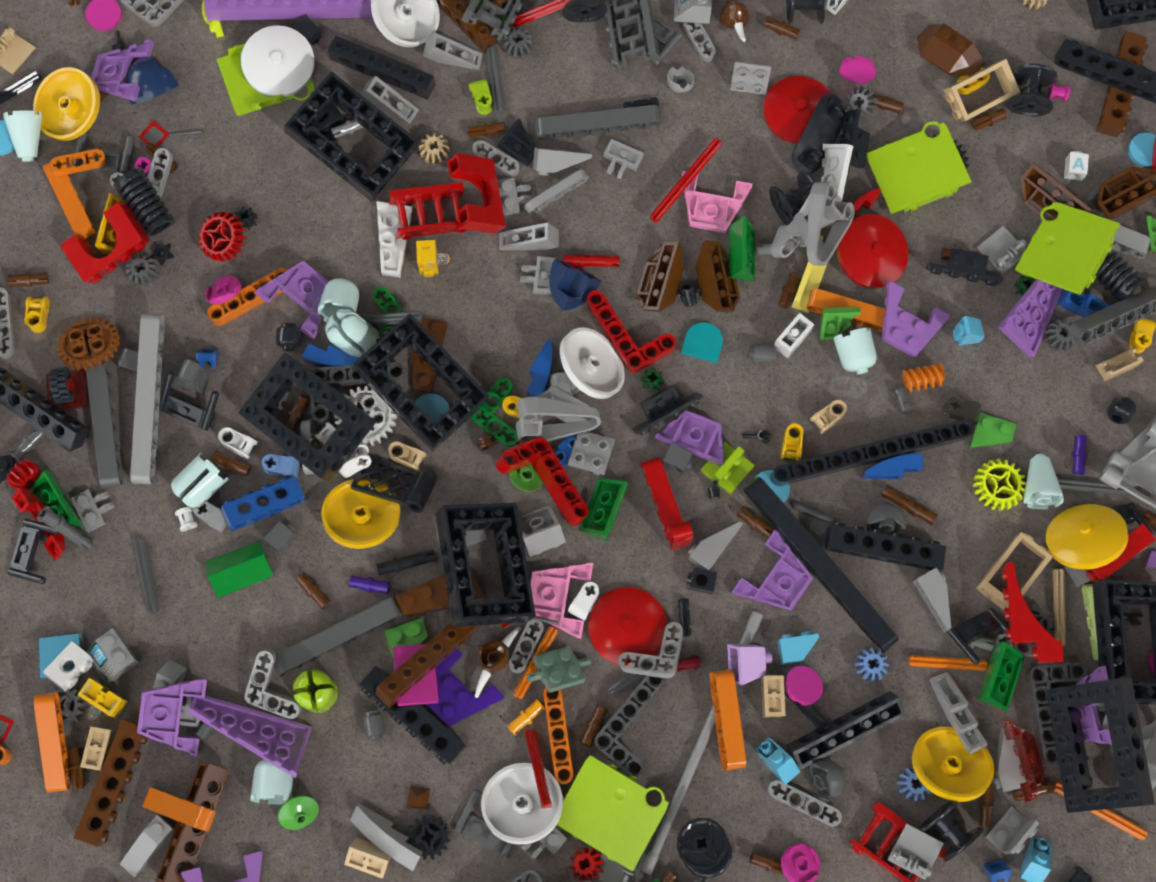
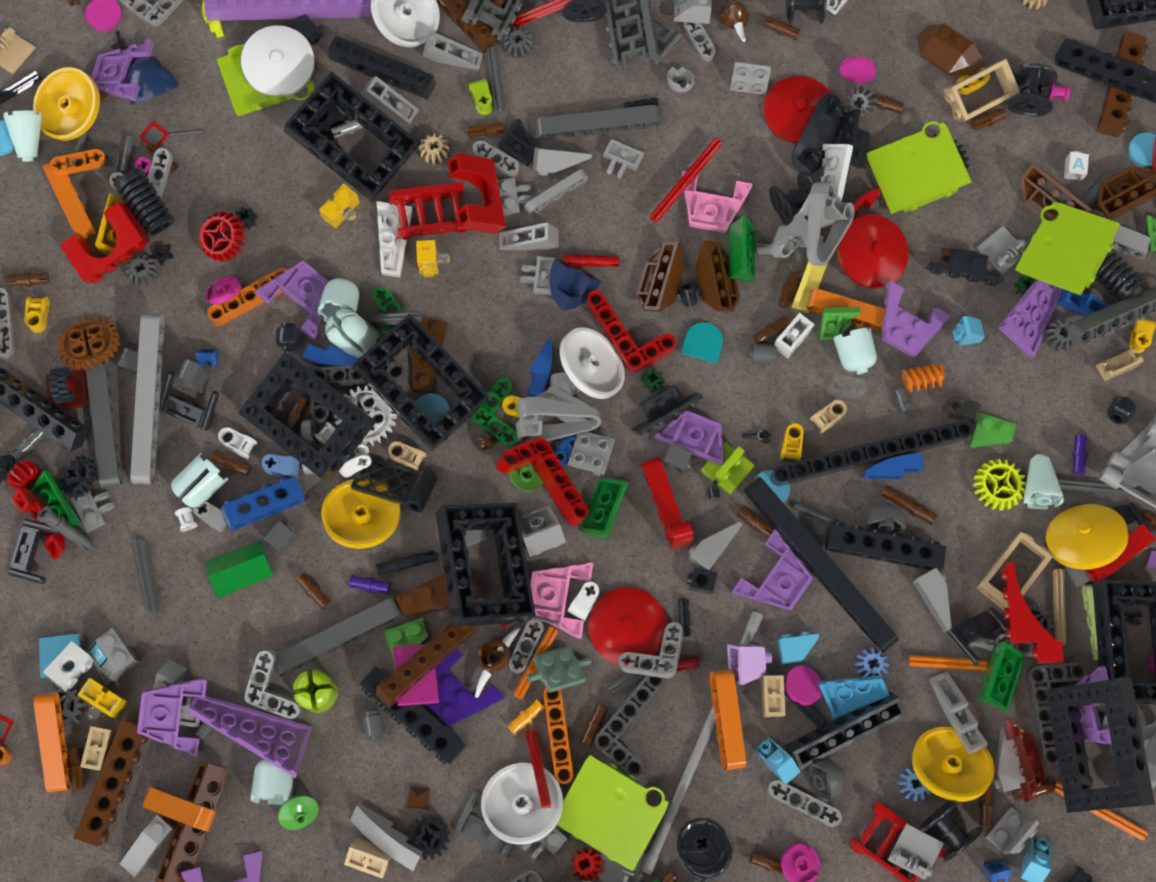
none -> black gear [60,455,98,498]
none -> yellow piece [319,183,360,229]
none -> reddish brown pin [753,316,790,344]
none -> dark azure wing [818,676,890,718]

